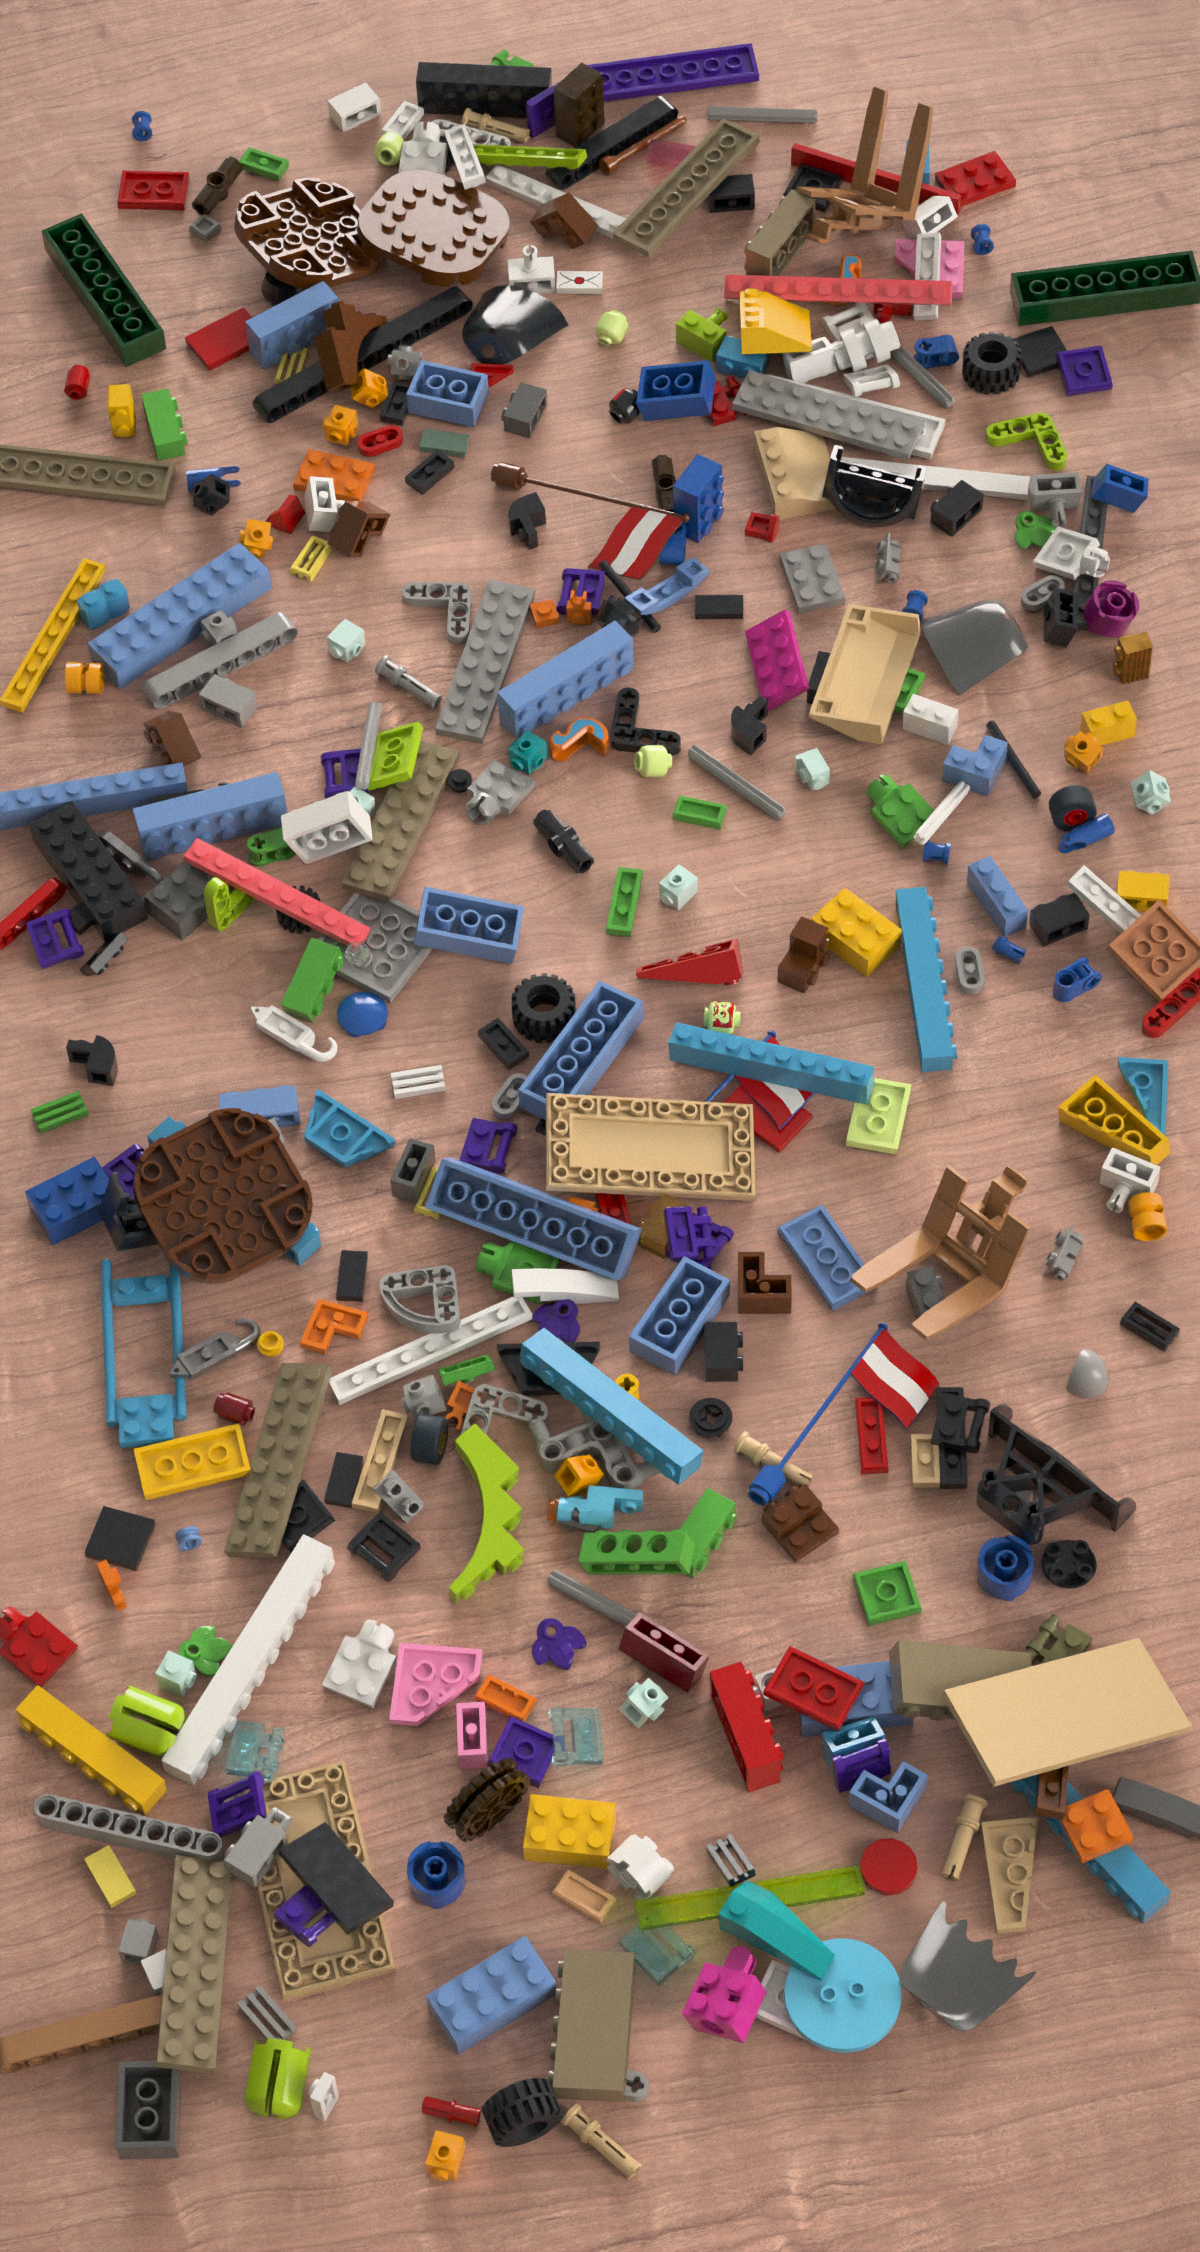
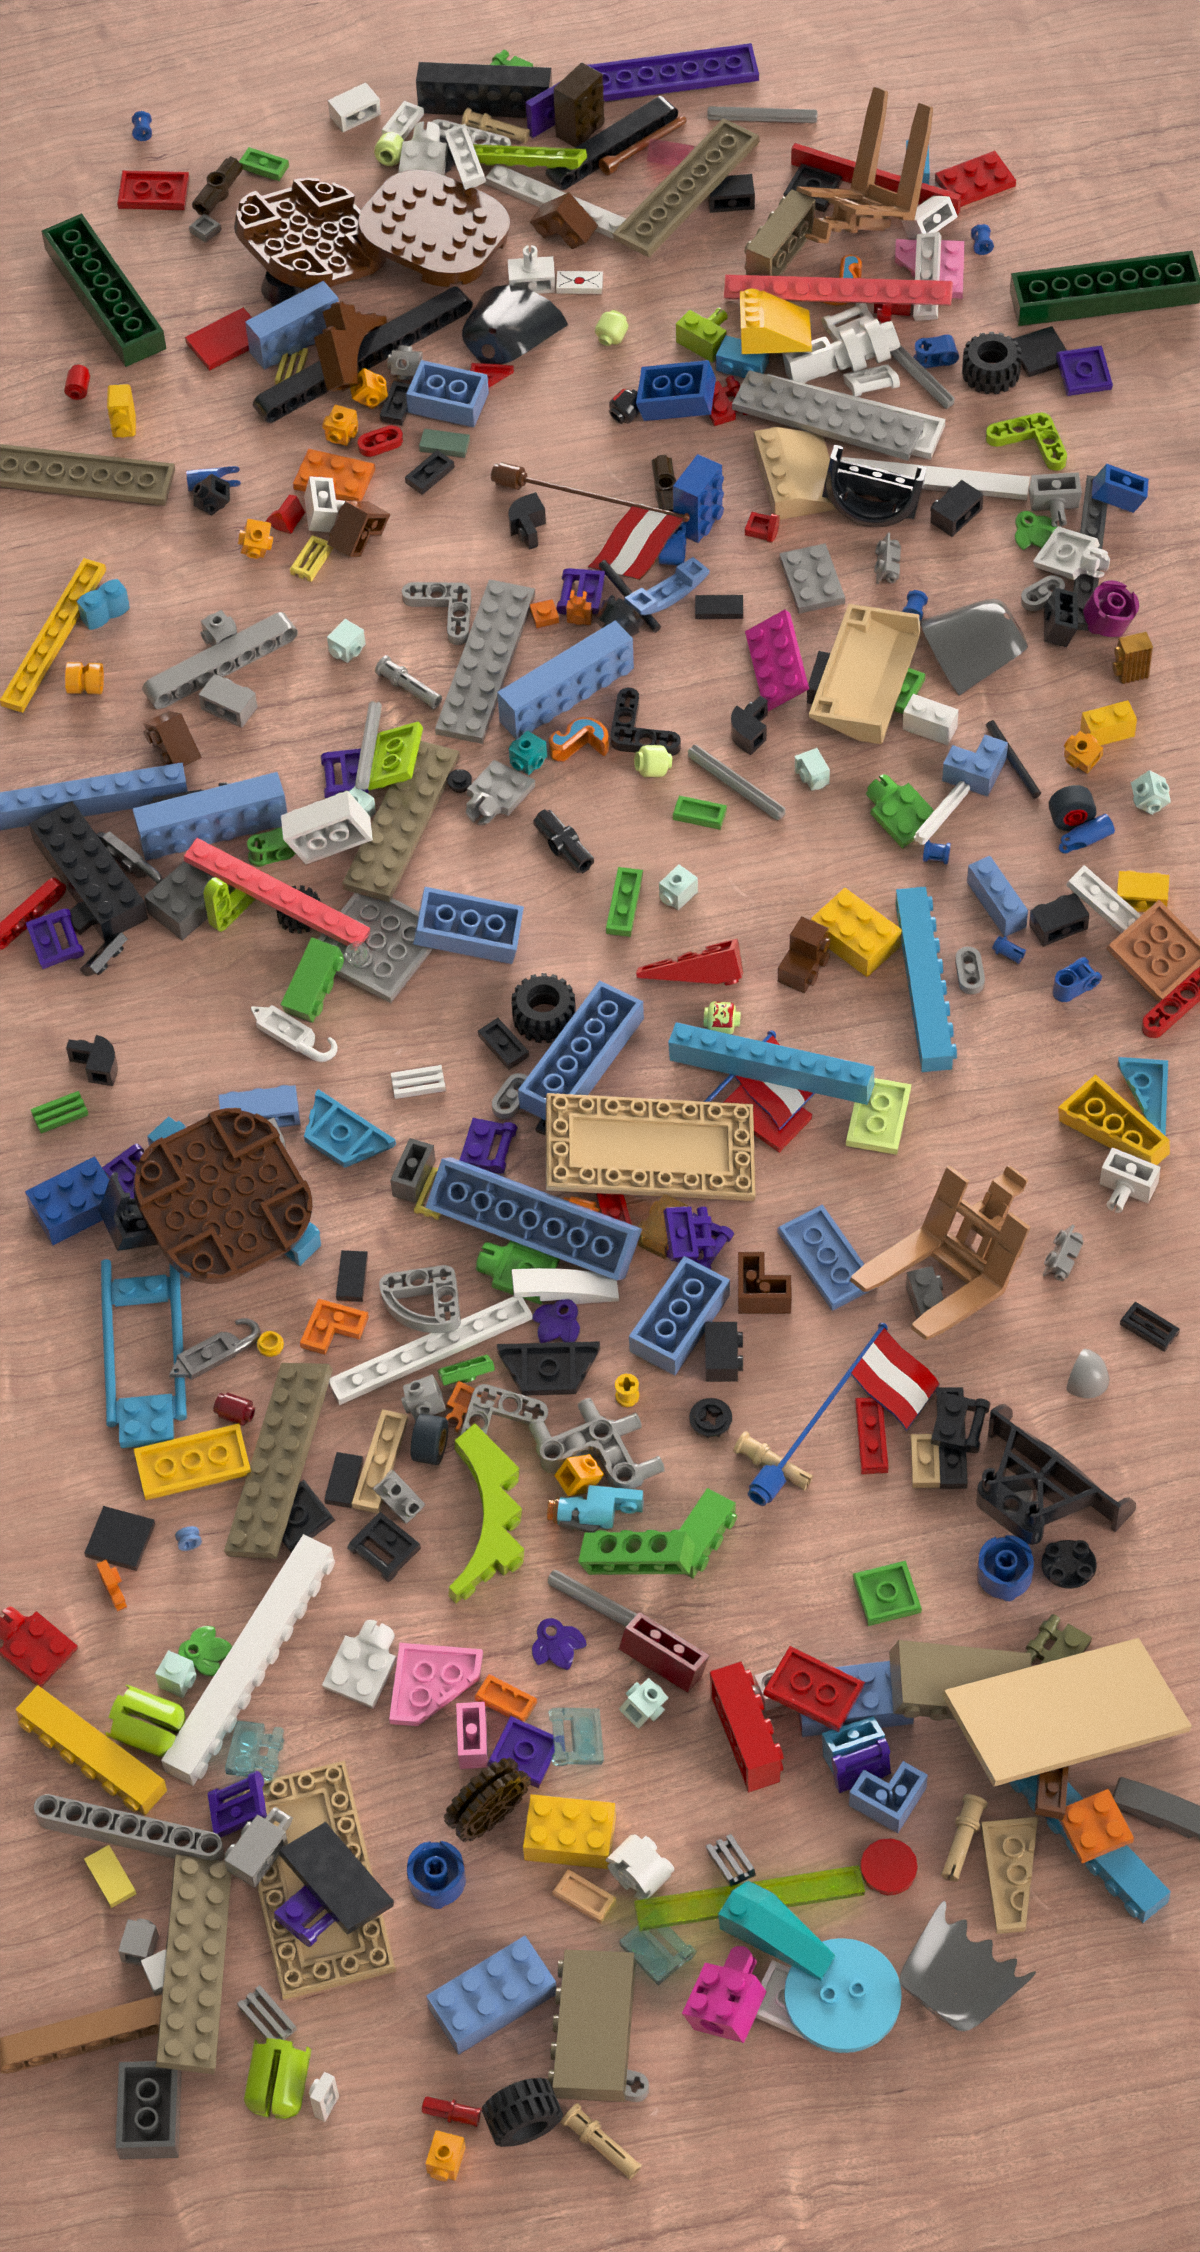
medium blue brick [87,542,272,689] -> none
bright green brick [141,388,188,461] -> none
blue dish [337,992,388,1038] -> none
dark grey brick [501,382,547,438] -> none
brick [519,1328,703,1485] -> none
reddish brown plate [762,1484,839,1563] -> none
light orange wheel [1128,1192,1167,1242] -> none

